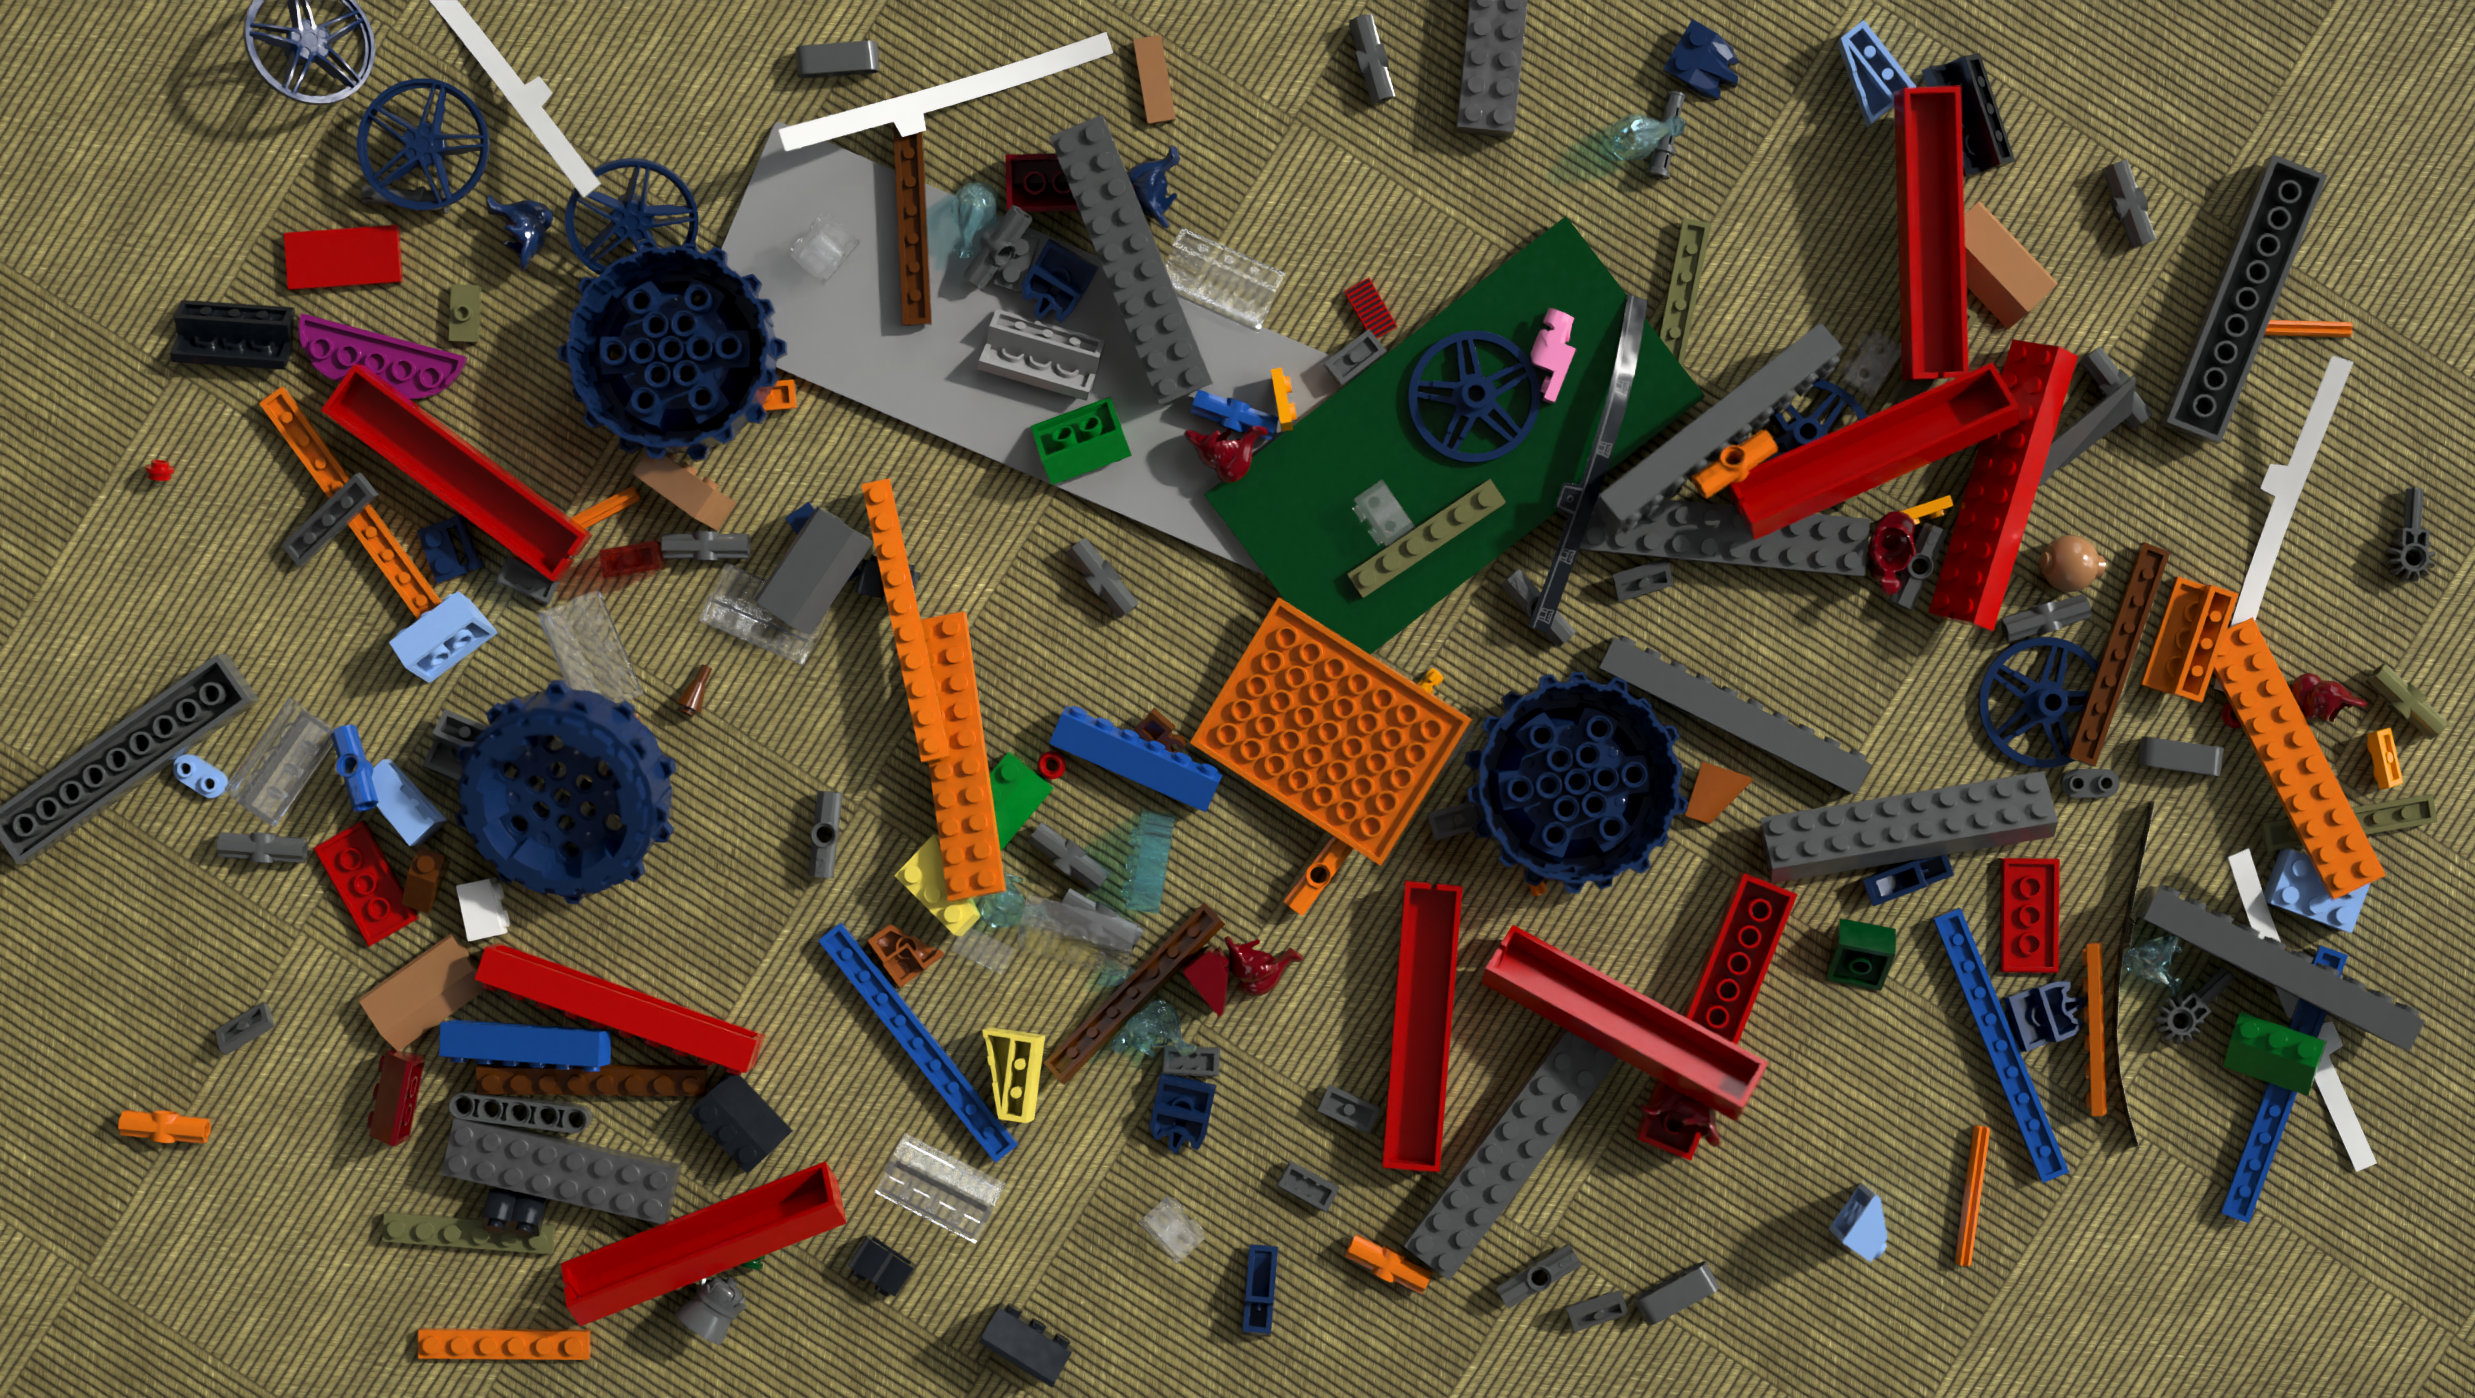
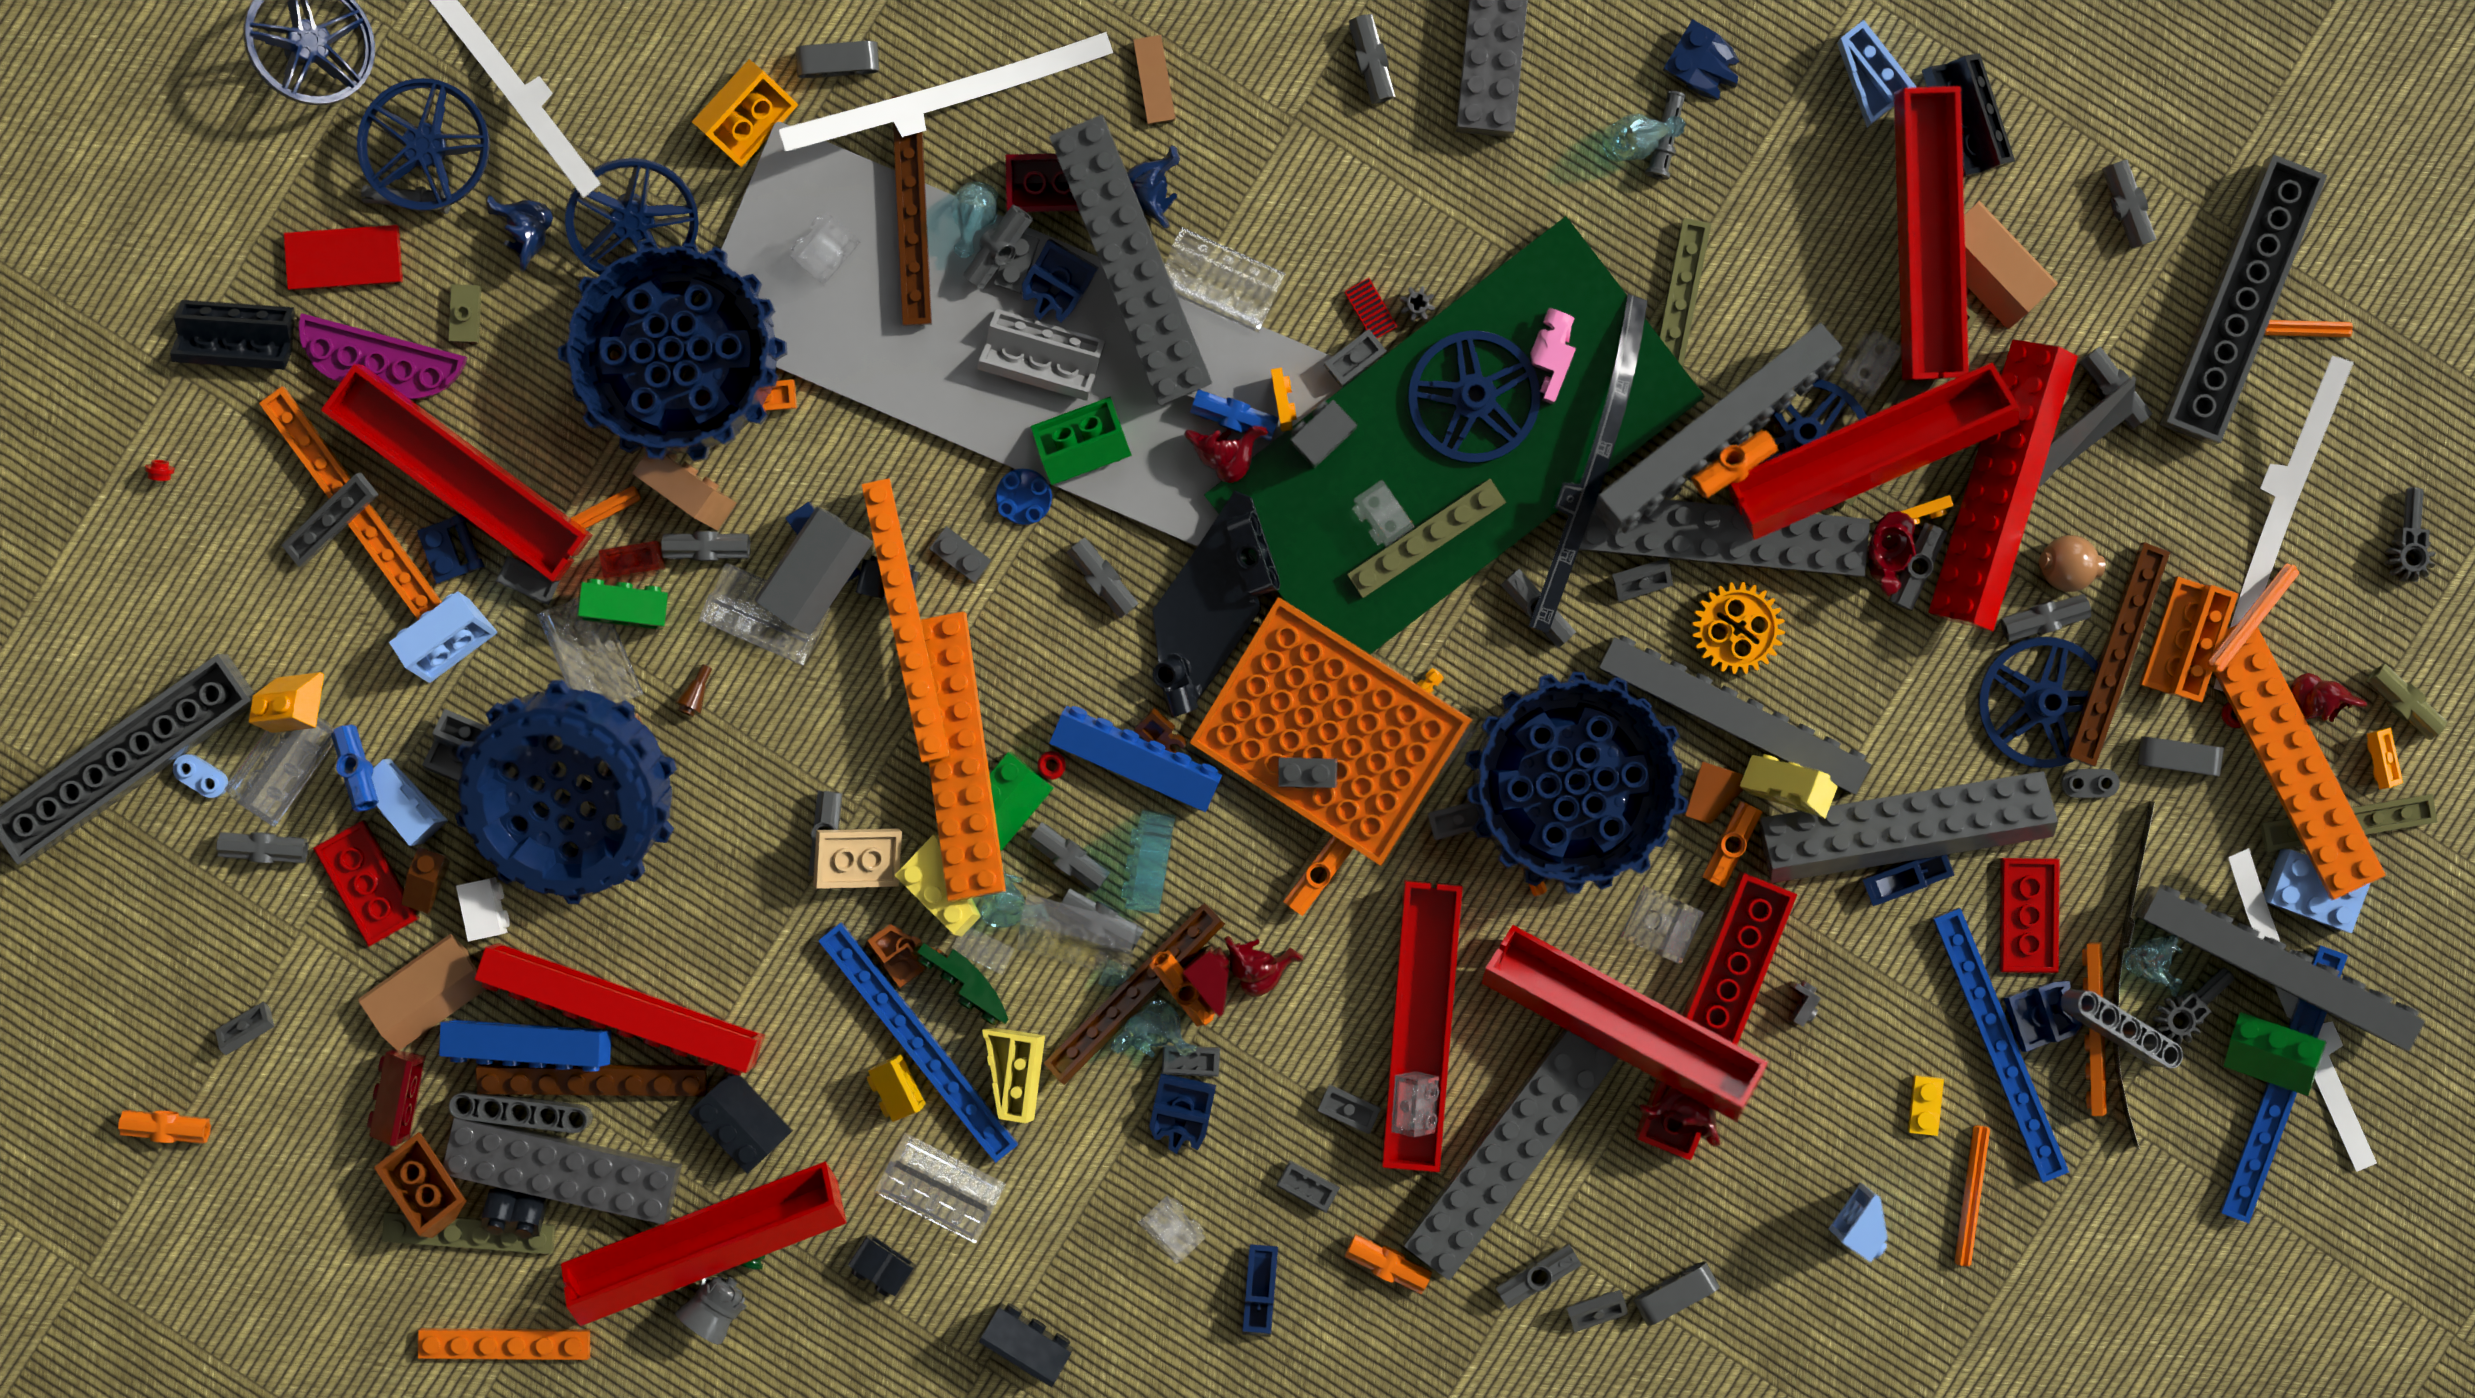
dark green slope [1825,918,1896,991] -> none
none -> light orange slope [249,672,324,733]
none -> dark orange slope [374,1132,466,1238]
none -> green brick [576,579,668,630]
none -> light orange slope [692,59,798,168]
none -> tan plate [813,829,902,889]
none -> yellow slope [867,1053,926,1122]
none -> dark green slope [912,943,1009,1026]
none -> dark grey plate [929,526,992,583]
none -> blue dish [996,468,1052,525]
none -> orange piece [1149,950,1215,1027]
none -> black panel [1152,491,1280,717]
none -> dark grey plate [1278,757,1337,788]
none -> dark grey brick [1291,400,1357,468]
none -> clear brick [1391,1071,1439,1137]
none -> flat silver gear [1400,286,1435,322]
none -> clear slope [1621,885,1704,964]
none -> light orange gear [1691,582,1785,674]
none -> orange piece [1702,801,1762,888]
none -> light yellow wedge [1740,754,1837,818]
none -> flat silver bracket [1789,980,1821,1027]
none -> yellow plate [1908,1075,1944,1136]
none -> dark grey beam [2061,989,2183,1069]
none -> orange axle [2207,563,2299,673]

